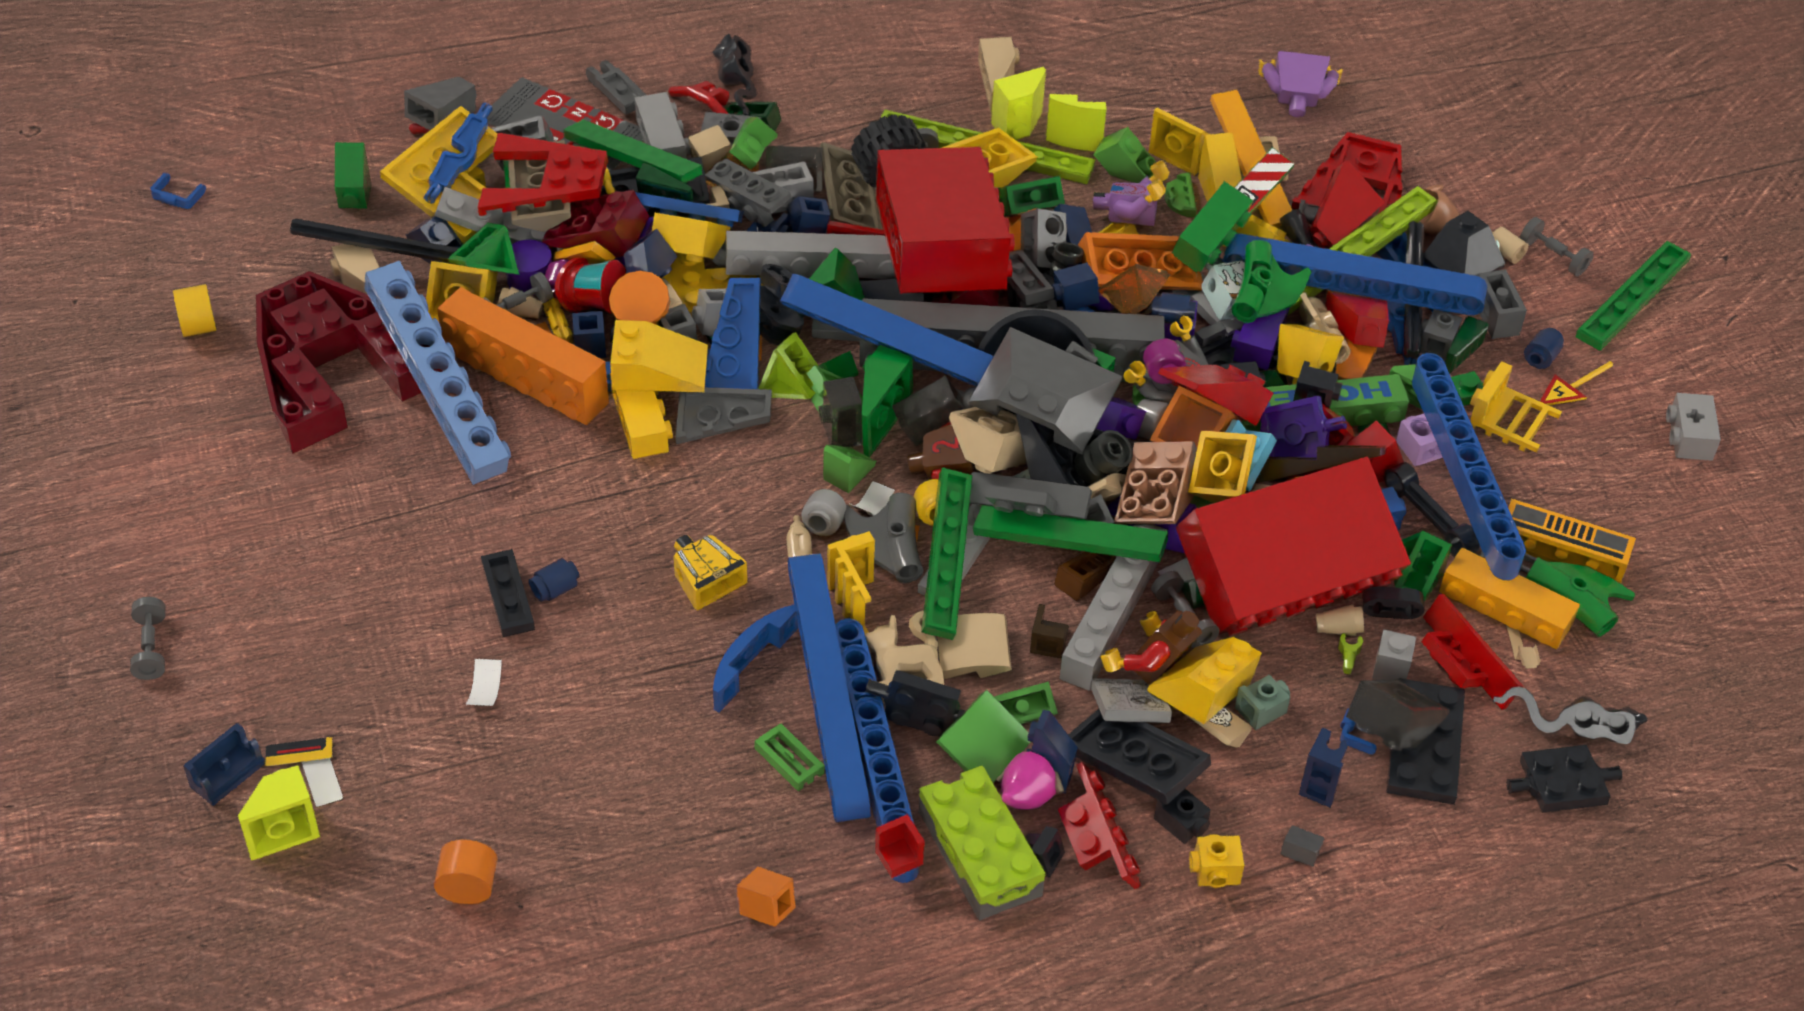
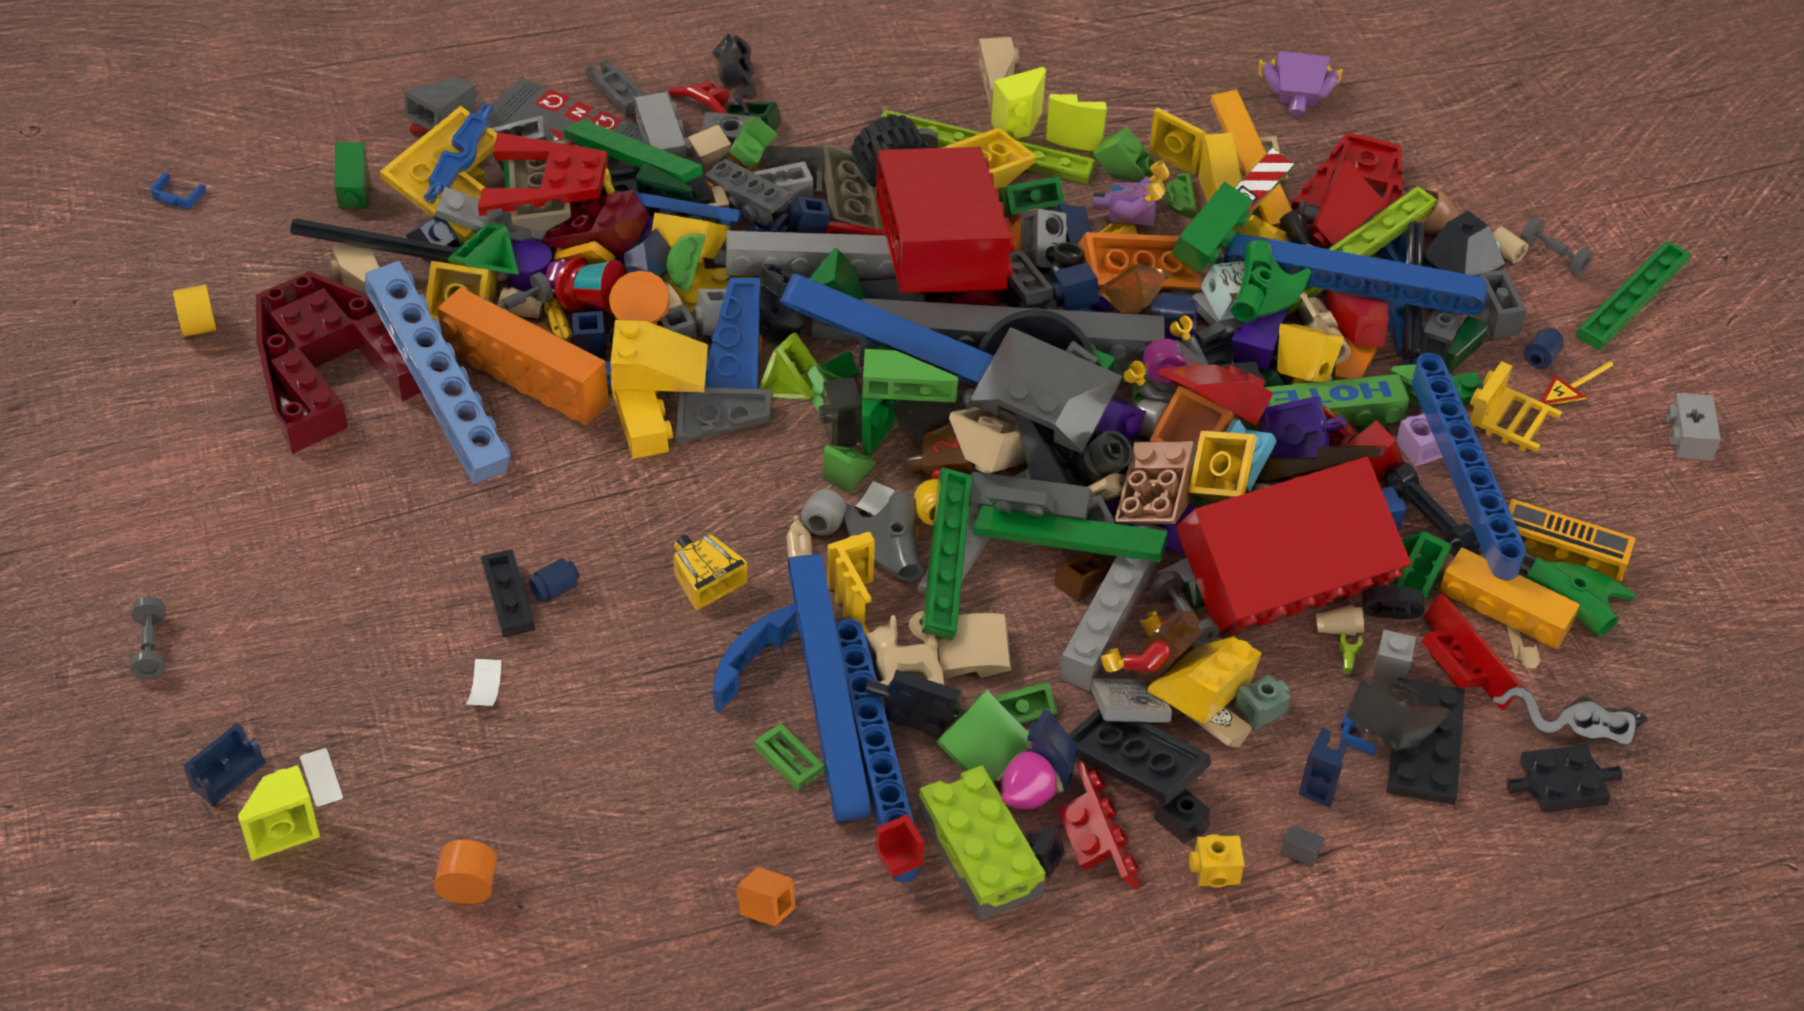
sticker [265,737,332,766] -> none
dark brown panel [1030,604,1069,659] -> none
black brick [1293,361,1343,409] -> none
none -> bright green tile [666,233,706,292]
none -> bright green slope [862,349,958,402]

